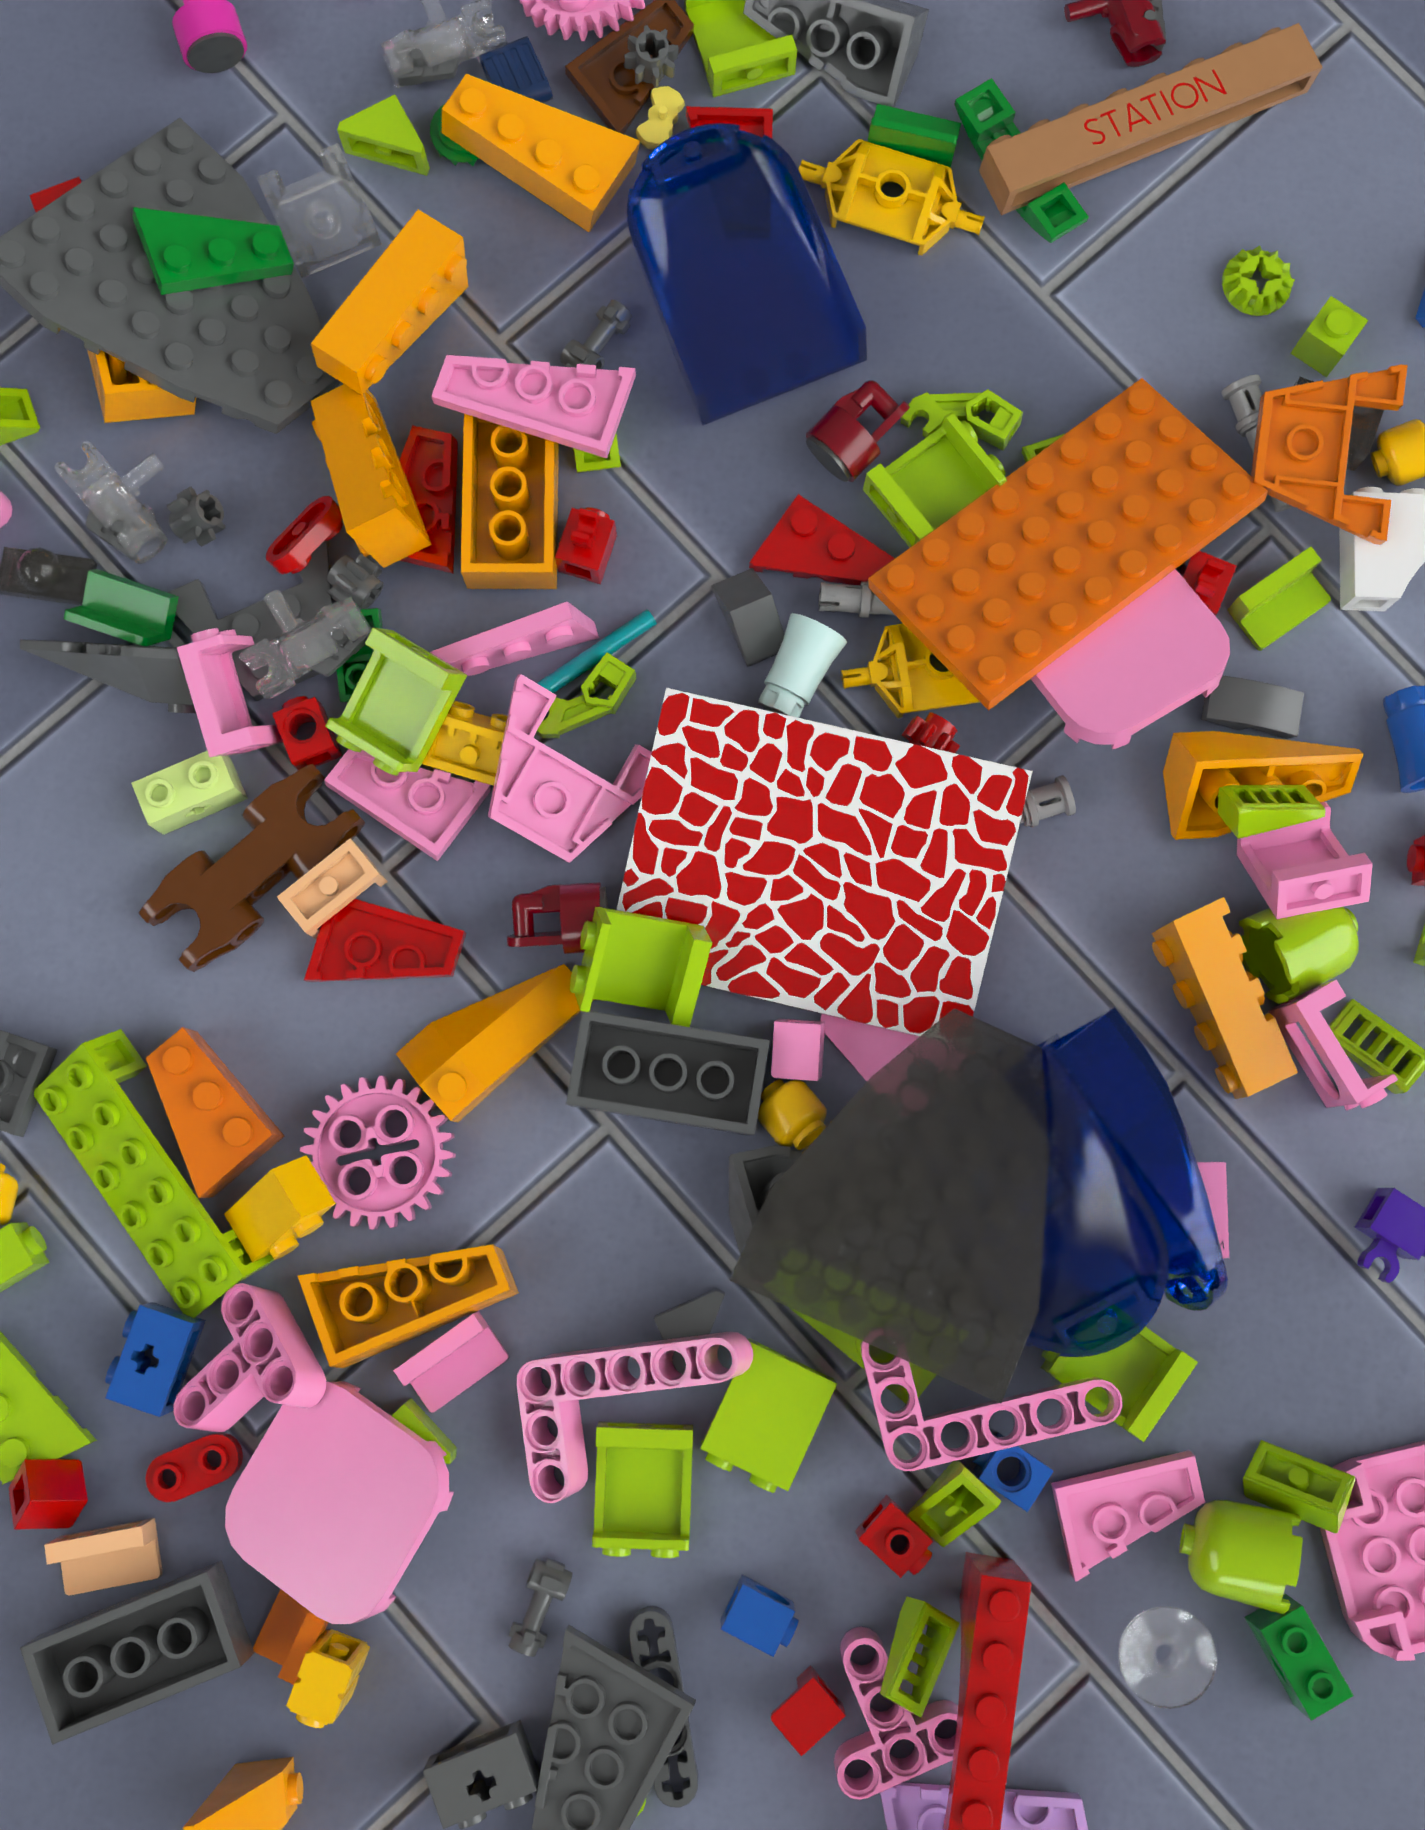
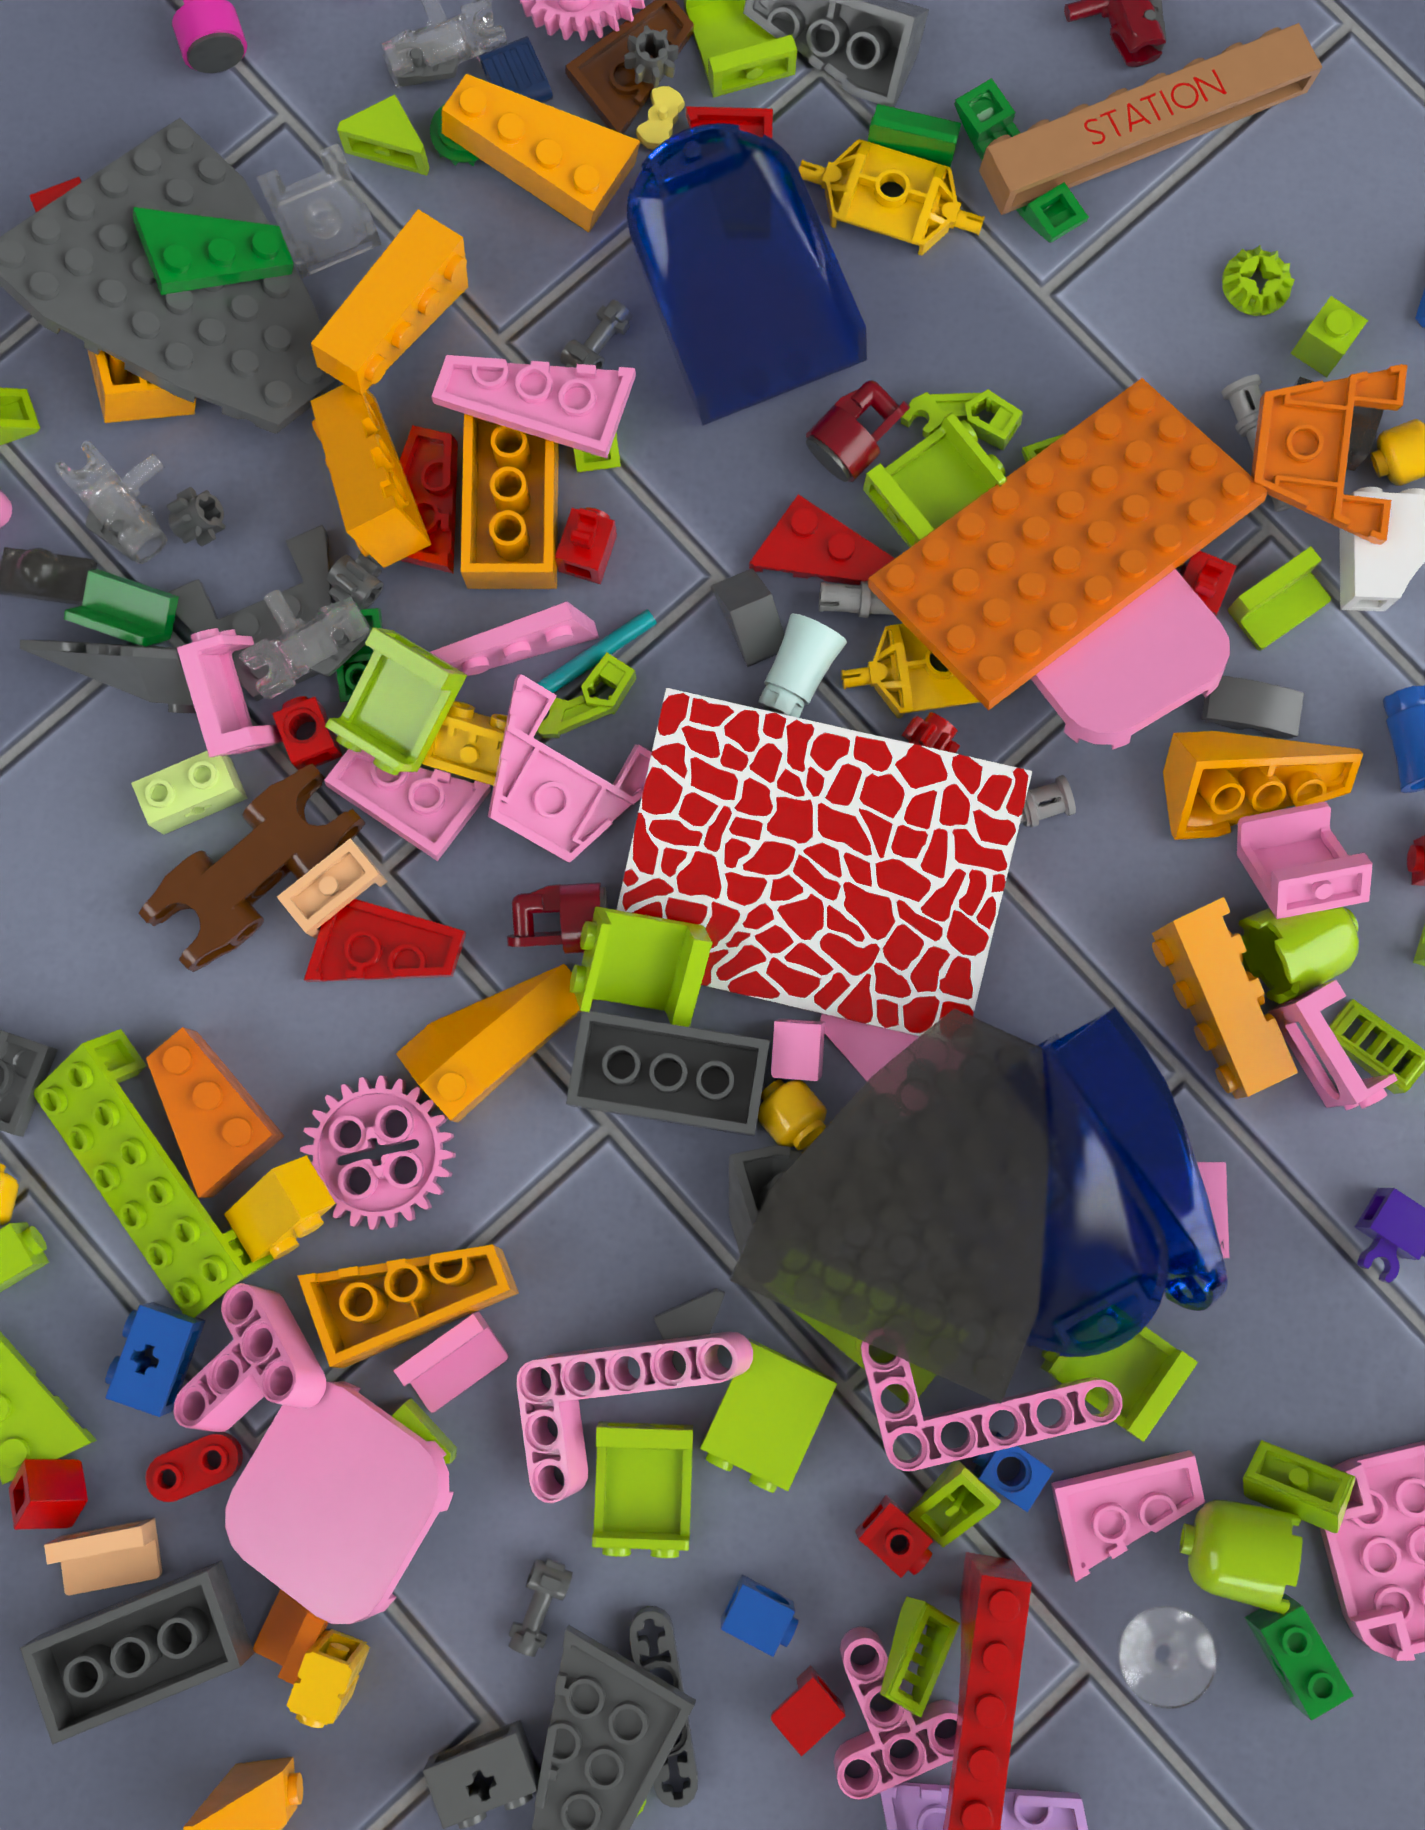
red plate [265,496,343,574] -> none
lime slope [1218,785,1326,839] -> none

